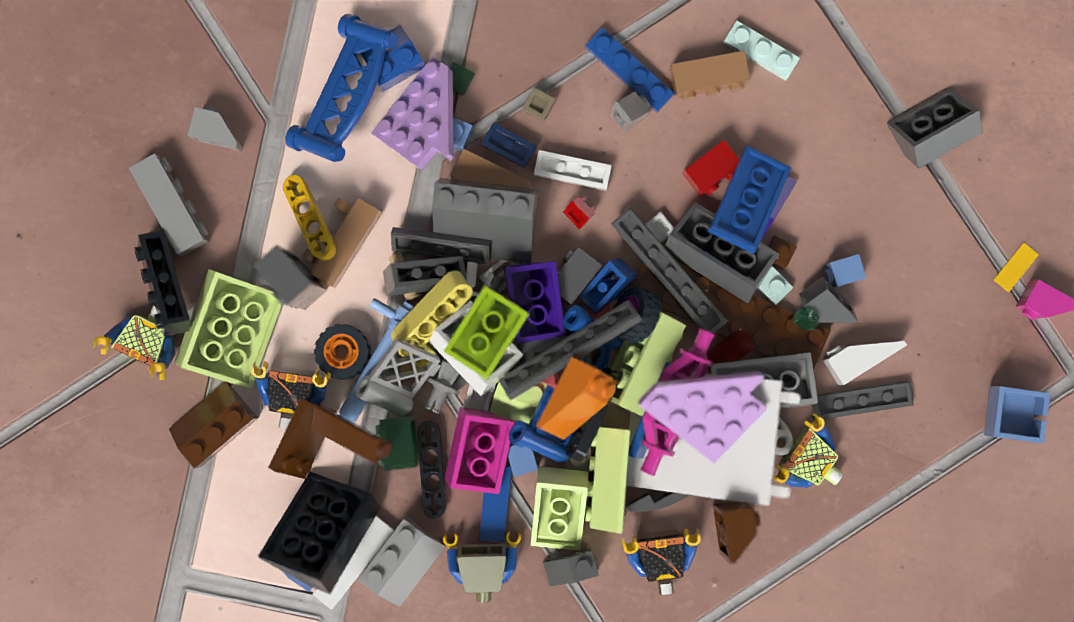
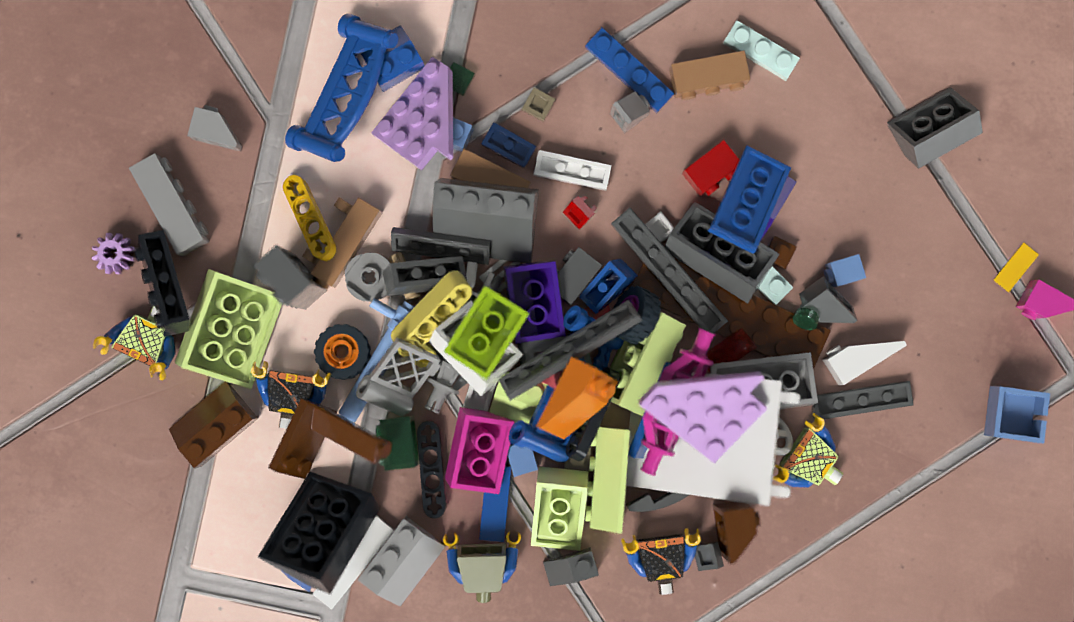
none -> lavender gear [92,233,136,275]
none -> light grey plate [345,253,390,302]
none -> dark grey plate [695,542,724,571]

